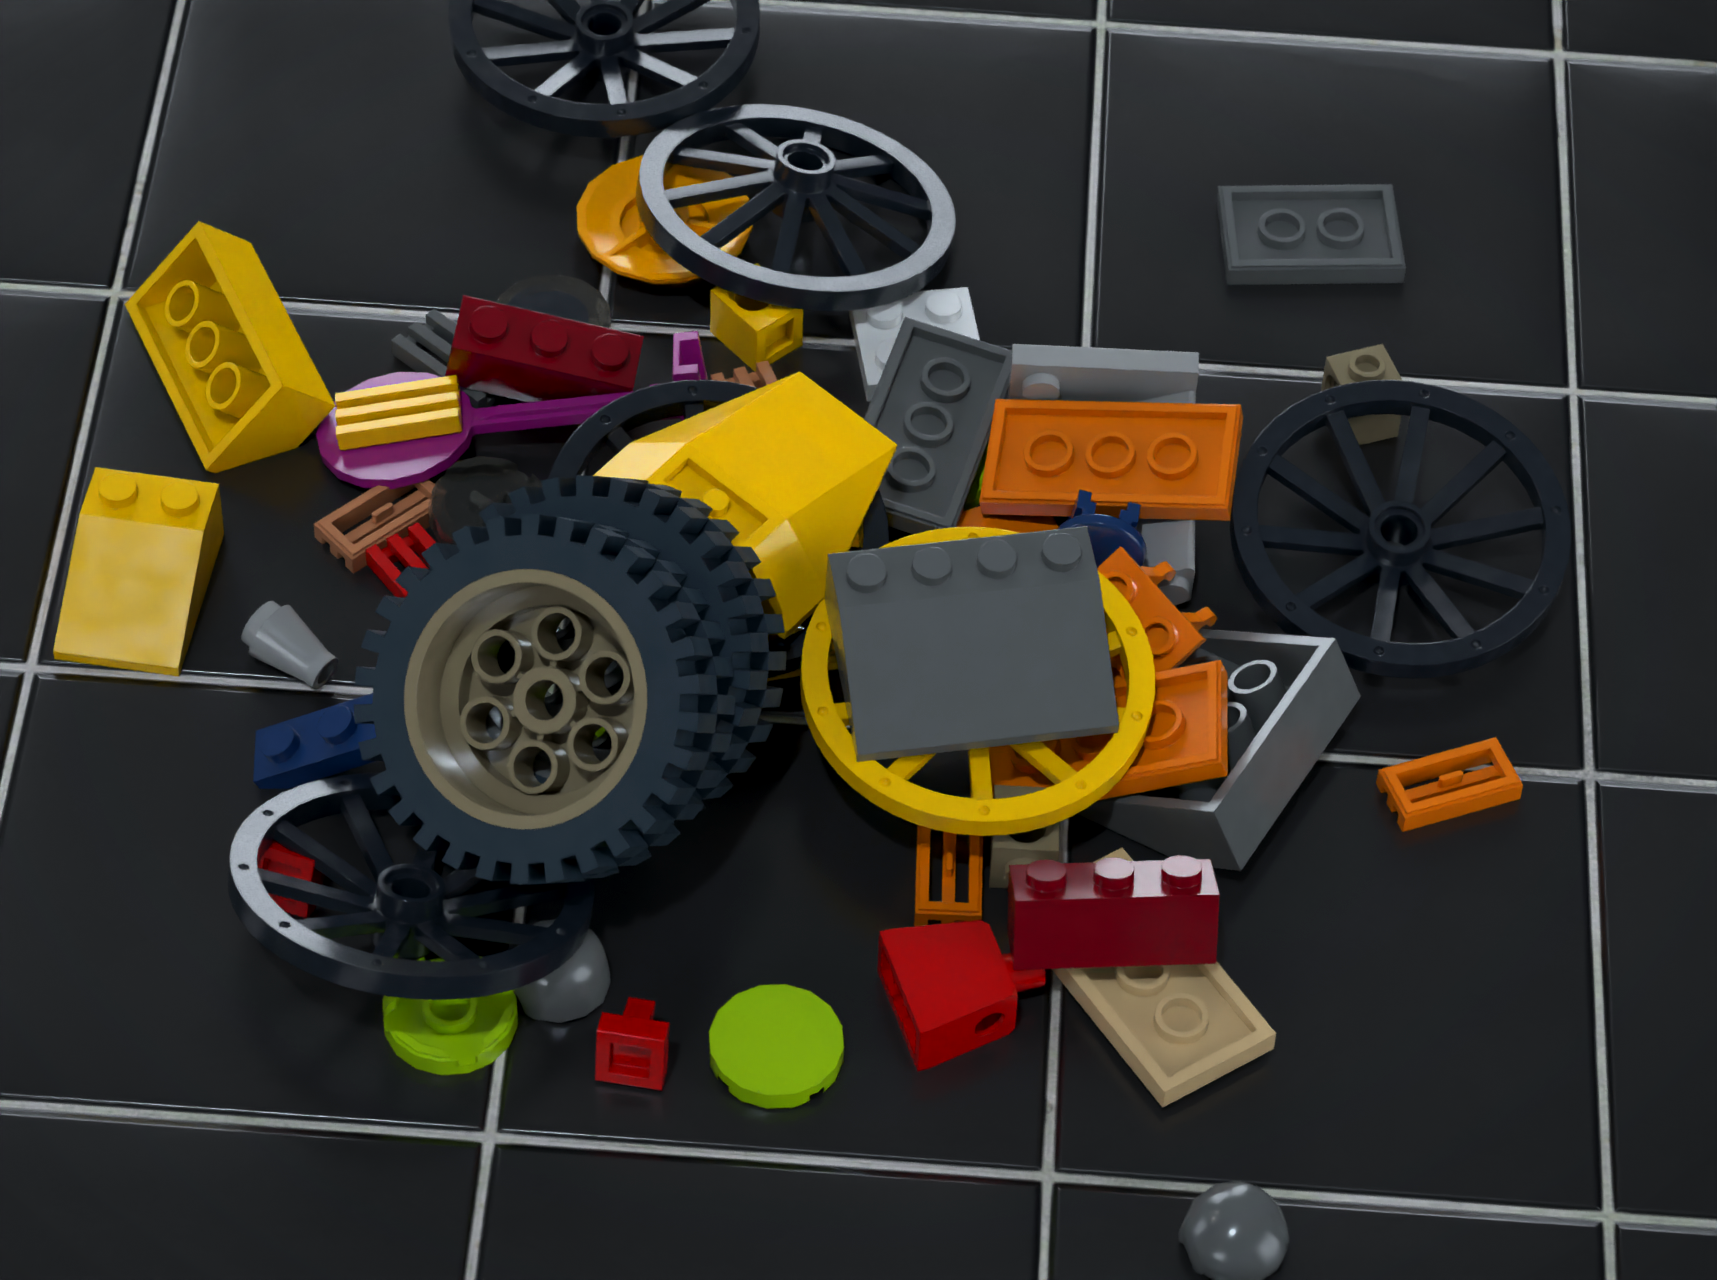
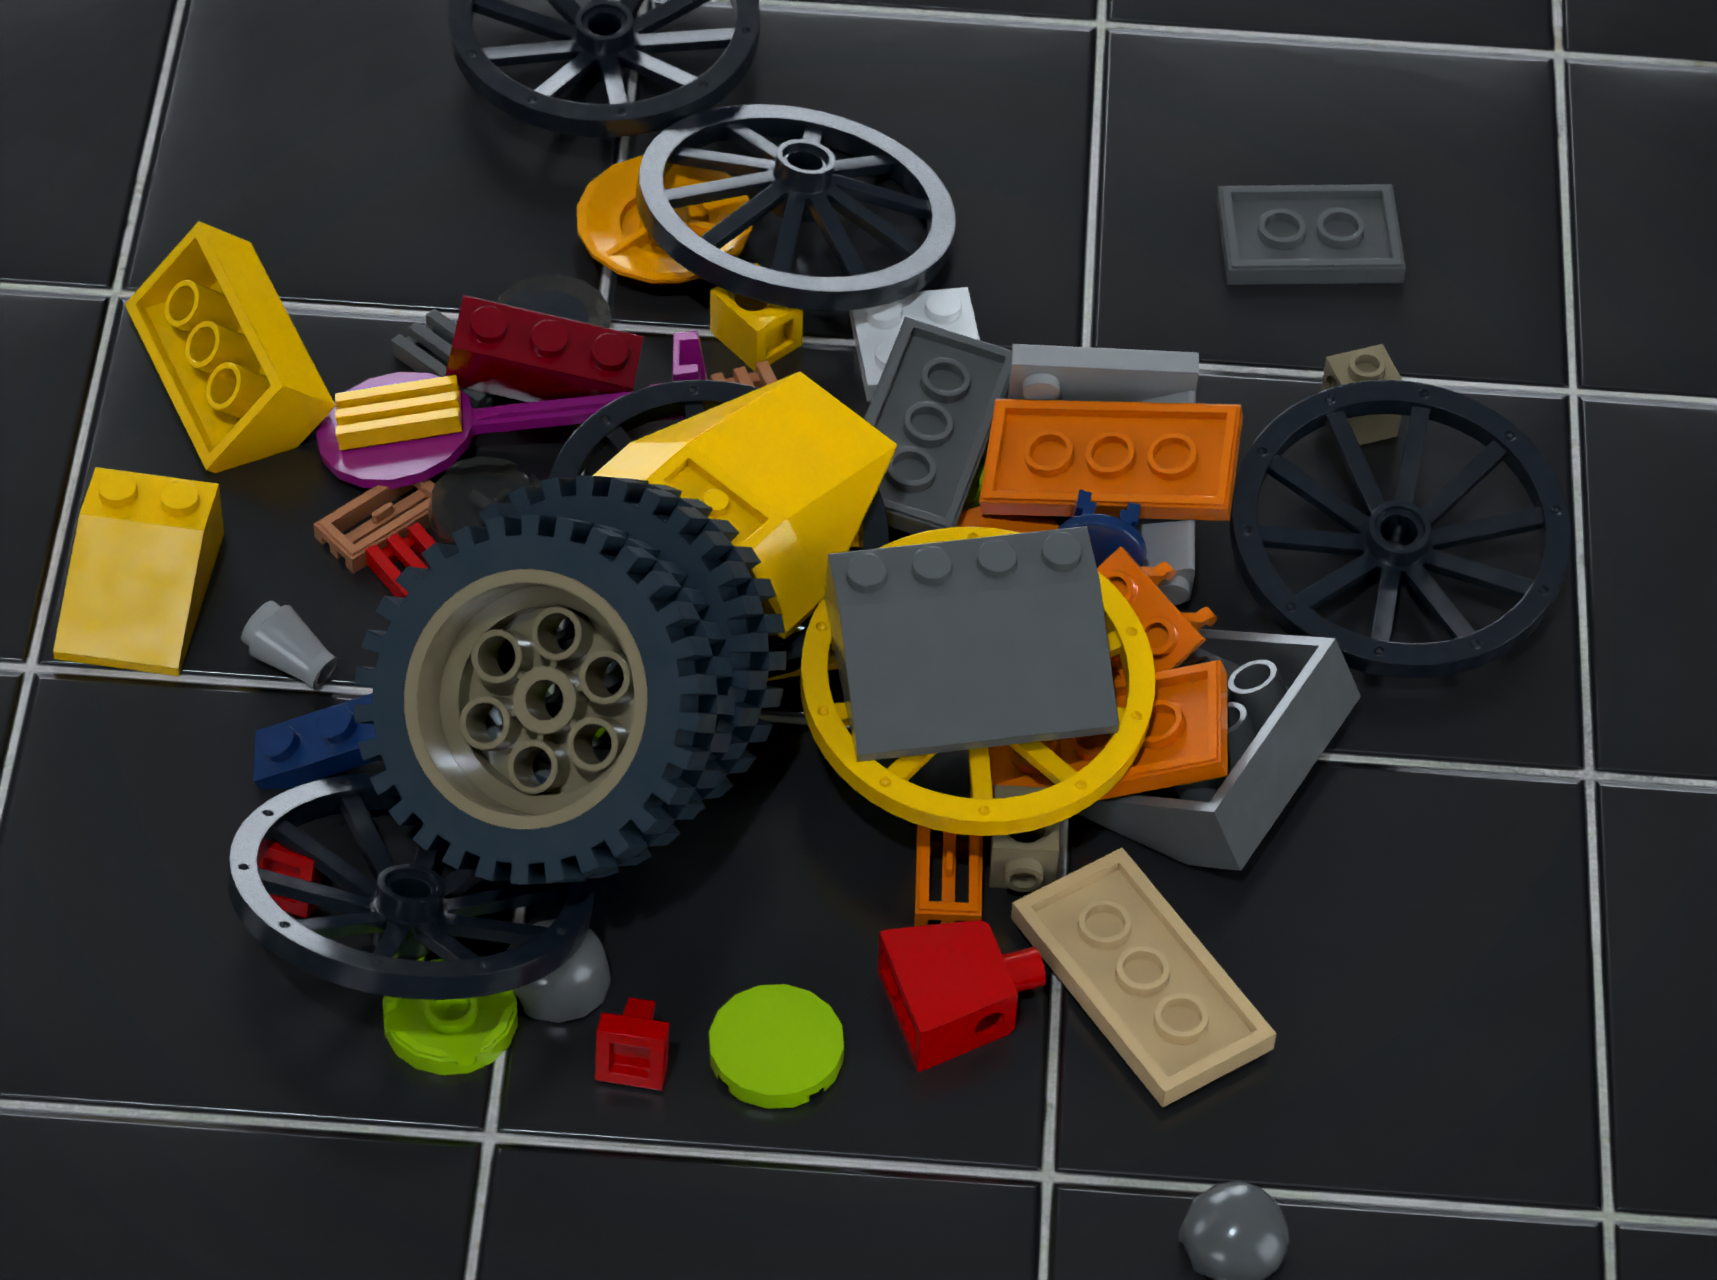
dark red brick [1007,855,1220,970] -> none
orange tile [1376,737,1523,832] -> none

